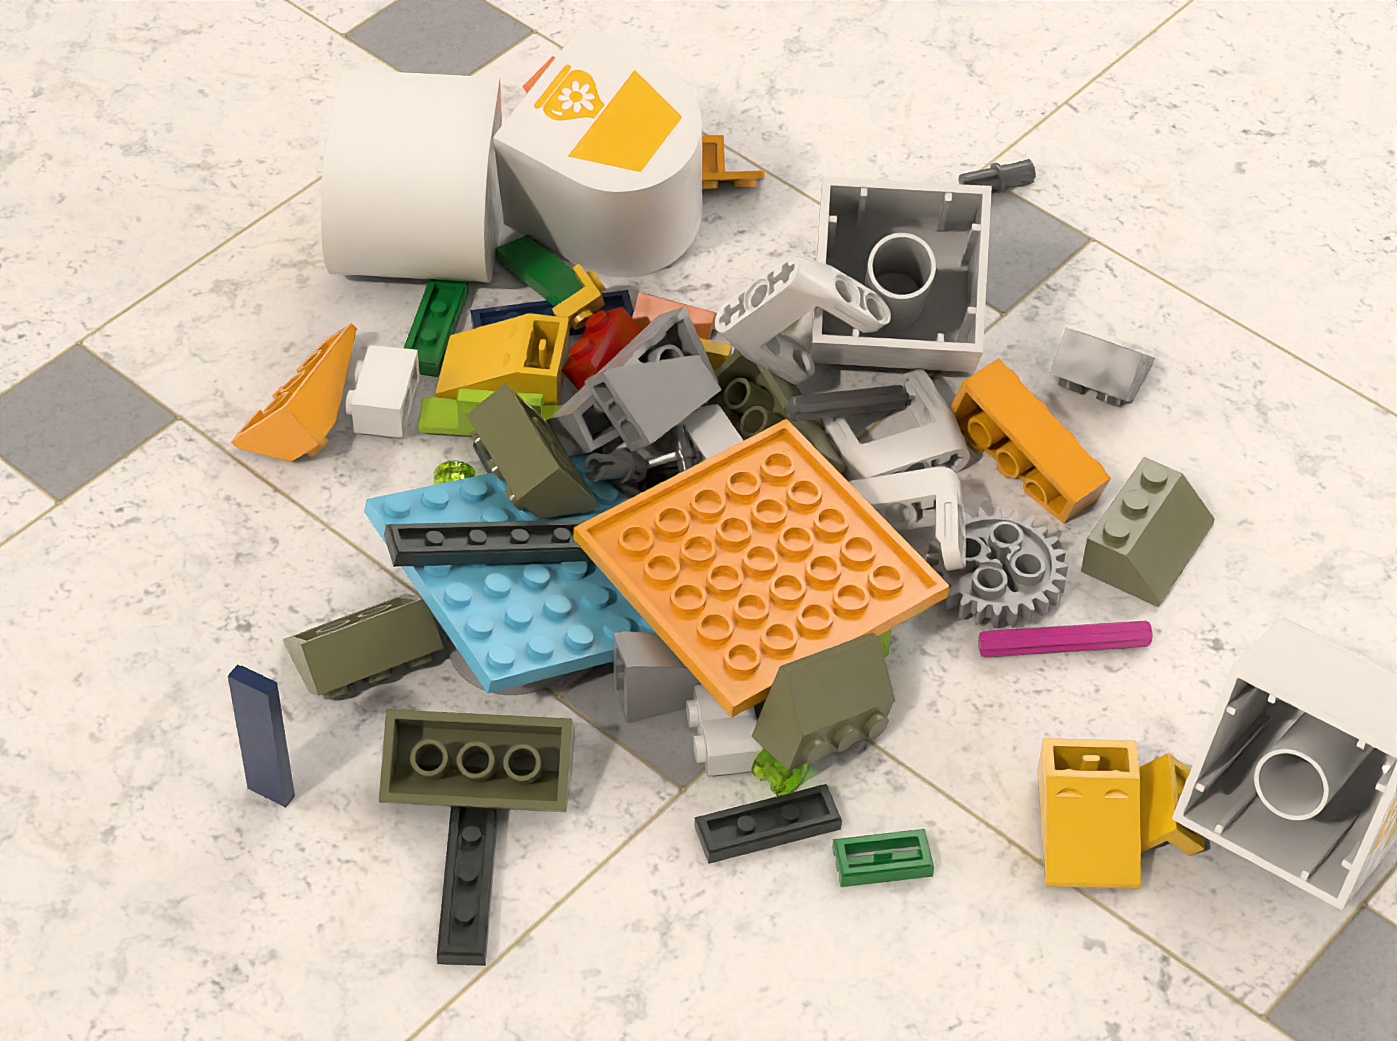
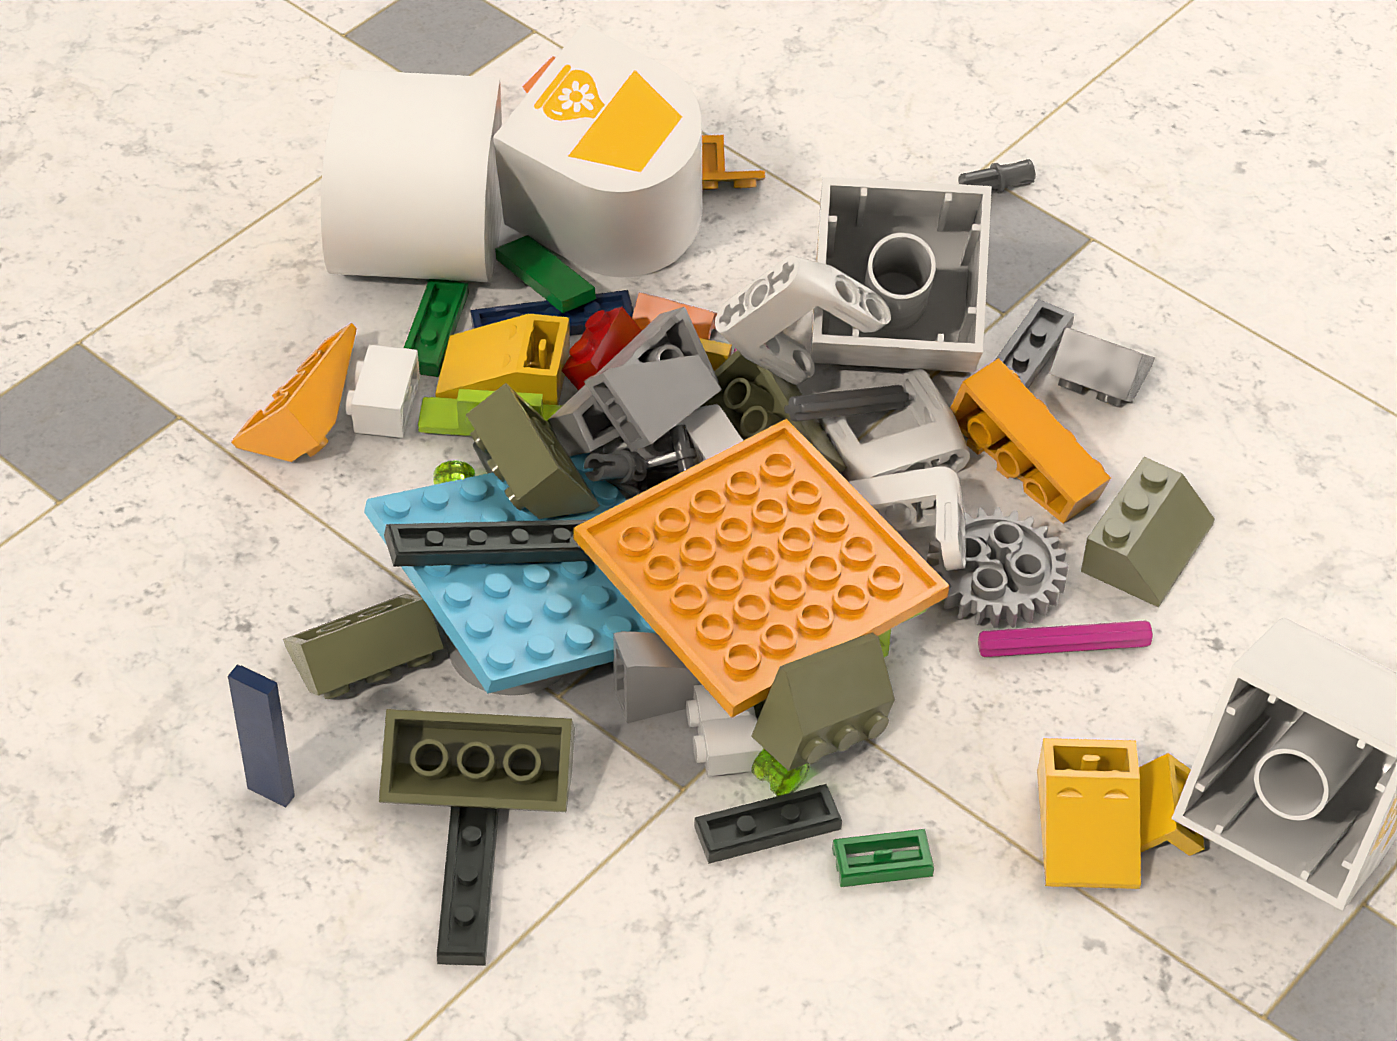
yellow bracket [552,263,605,330] -> none
none -> plate [994,299,1074,389]

